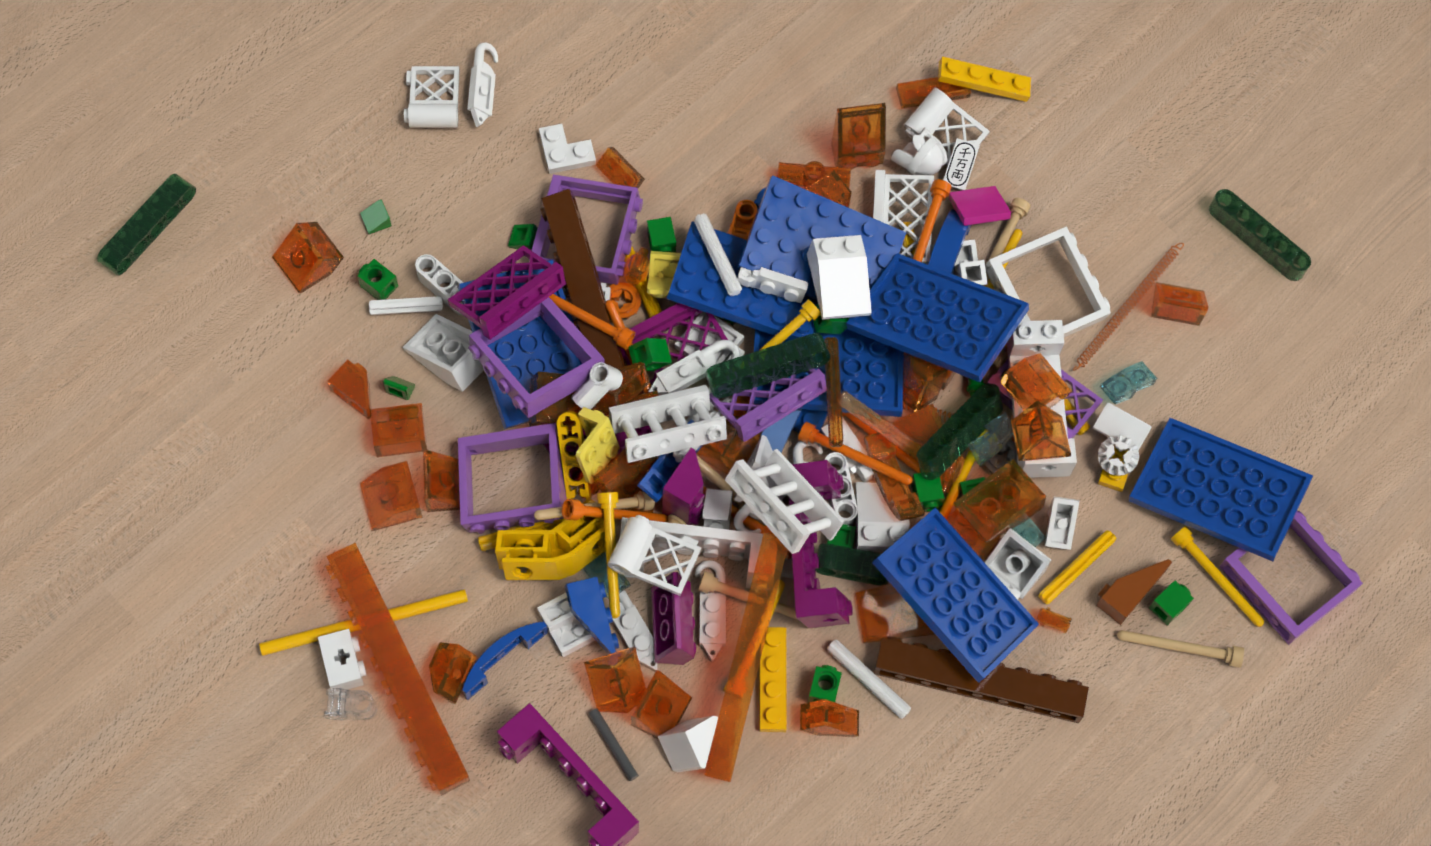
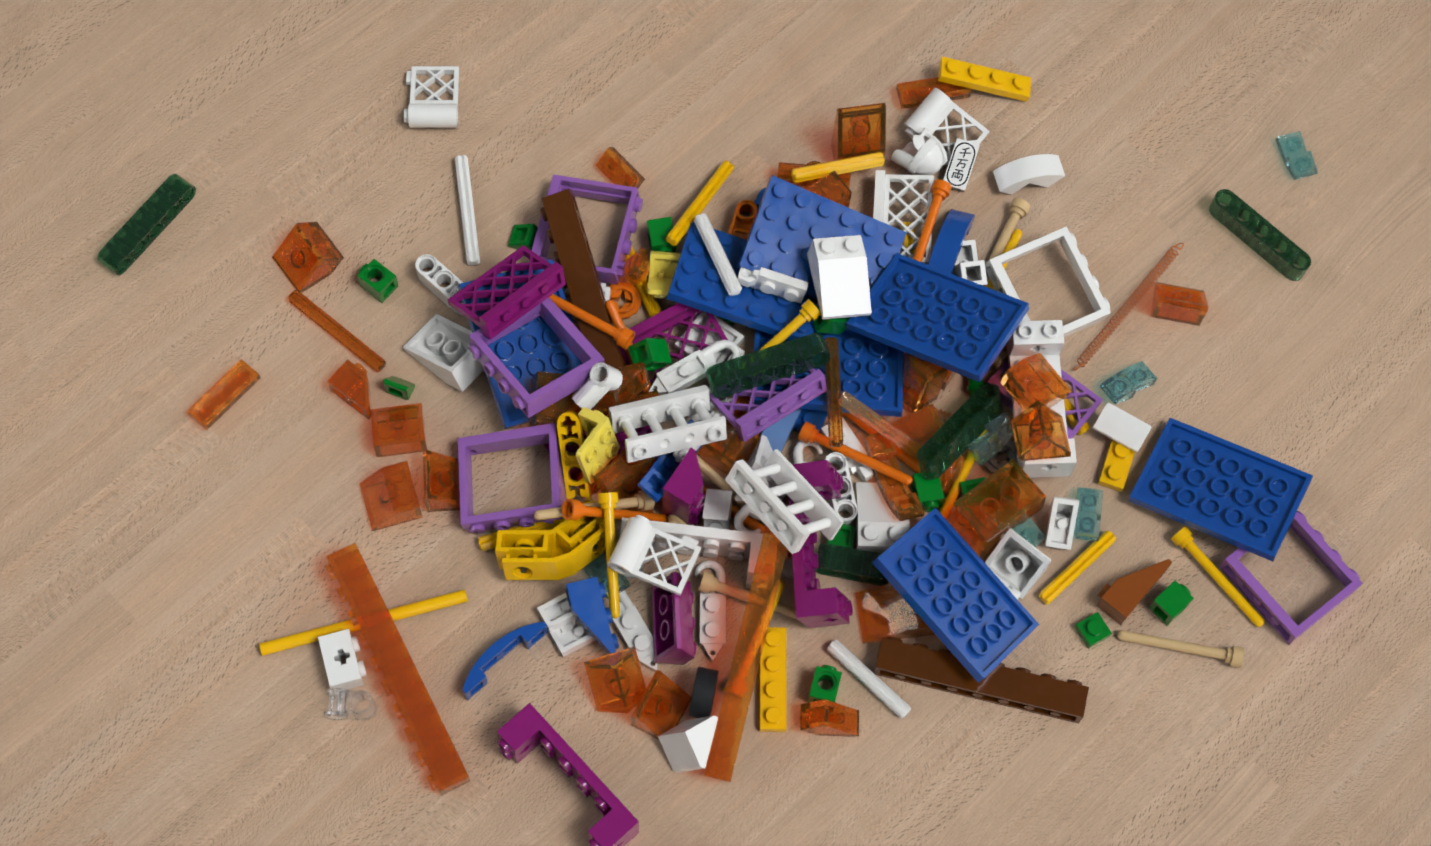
green slope [360,199,392,234] -> none
white axle [369,296,443,315] -> none
clear orange slope [429,642,477,704] -> none
white plate [467,42,498,127] -> none
white plate [539,124,596,174] -> none
dark grey bar [589,708,639,781] -> none
dark pink tile [949,186,1011,226] -> none
clear orange pin [1036,607,1072,634] -> none
white gear [1098,435,1139,476] -> none
none -> clear orange plate [187,359,261,431]
none -> clear orange axle [288,290,386,372]
none -> white axle [455,155,480,266]
none -> yellow axle [666,160,734,246]
none -> black tyre [689,667,719,718]
none -> yellow axle [791,152,885,183]
none -> white brick [993,154,1065,195]
none -> clear light blue slope [1073,487,1103,541]
none -> green plate [1075,612,1112,648]
none -> clear light blue slope [1275,131,1318,180]

